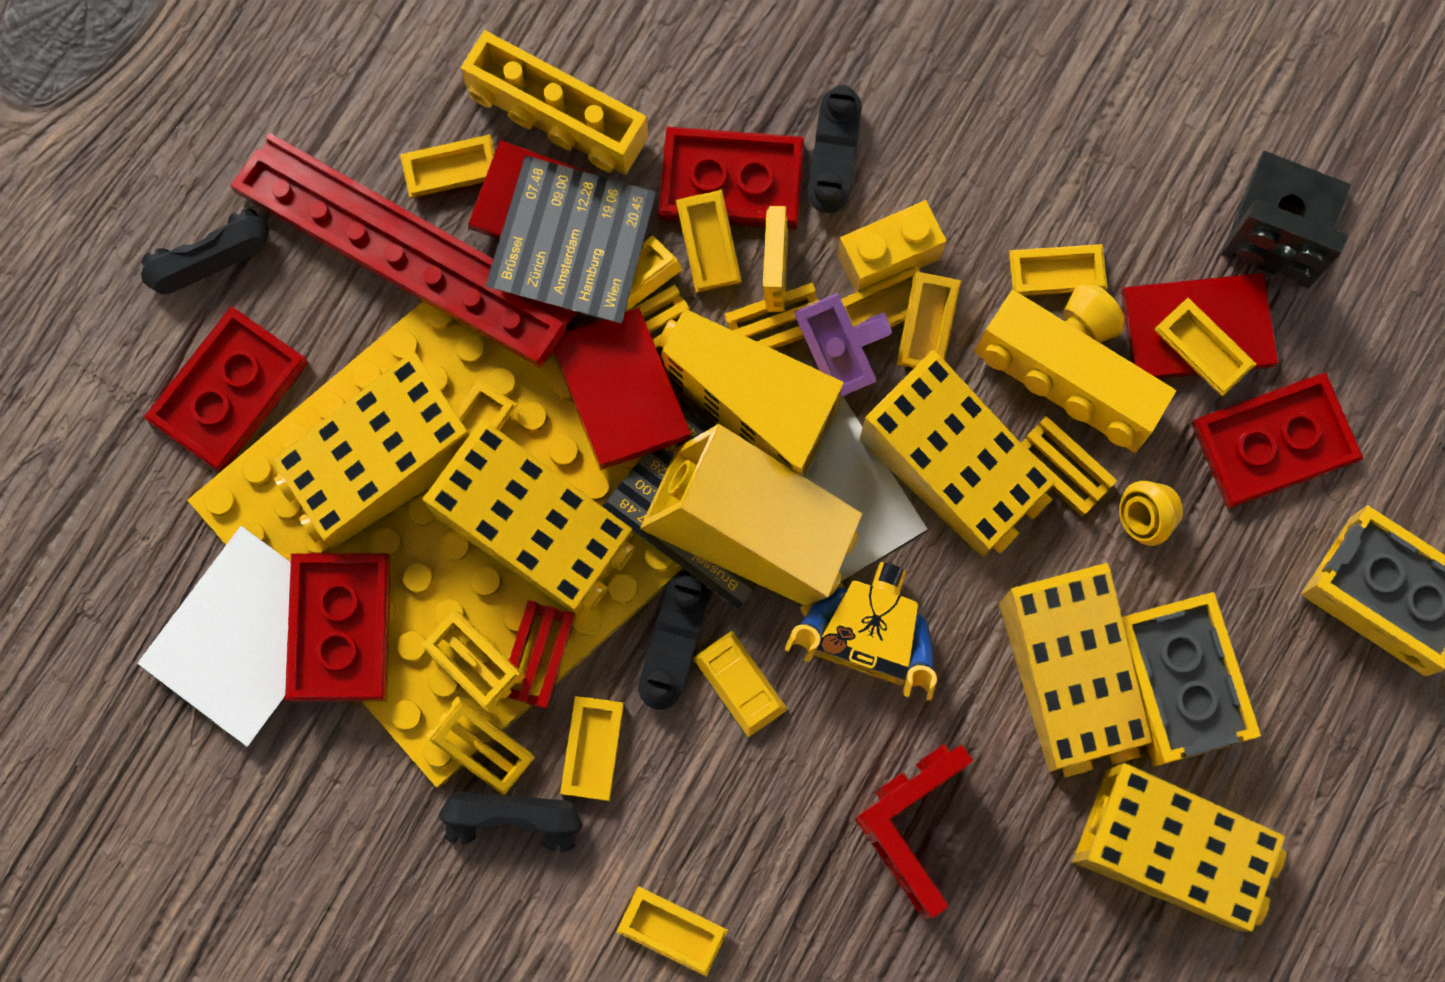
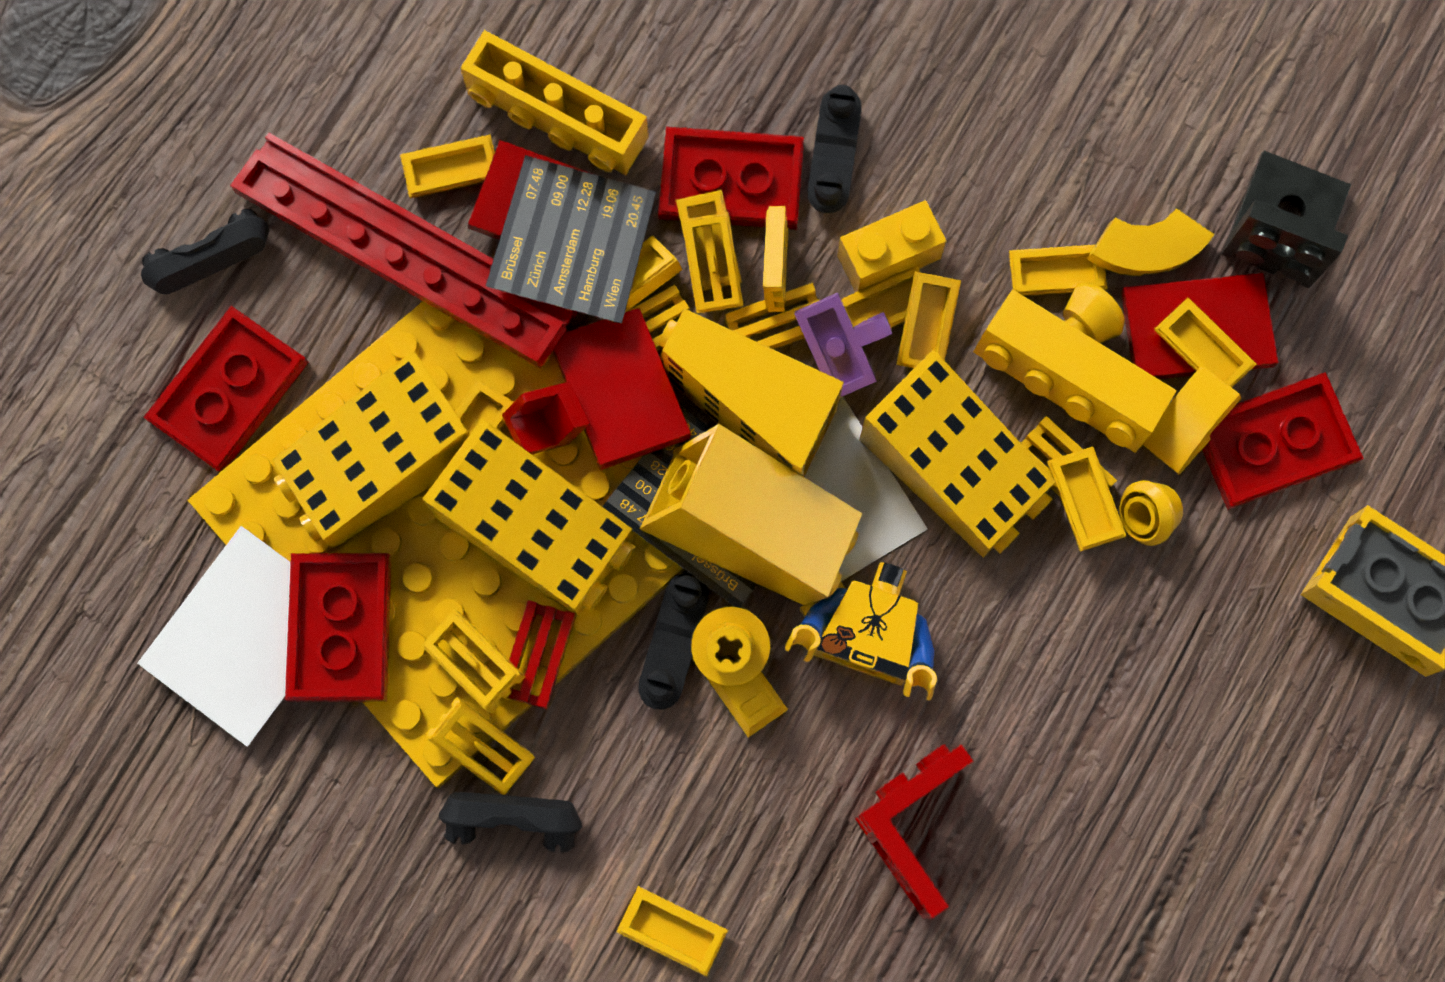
yellow tile [560,696,624,802] -> none
yellow slope [998,562,1152,778] -> none
yellow slope [1071,763,1286,932] -> none
dark grey piece [1122,592,1261,767] -> none
none -> red panel [502,381,590,455]
none -> yellow tile [681,212,744,314]
none -> yellow gear [691,606,770,686]
none -> yellow tile [1047,446,1127,552]
none -> yellow tile [1087,208,1215,276]
none -> yellow slope [1142,365,1242,475]

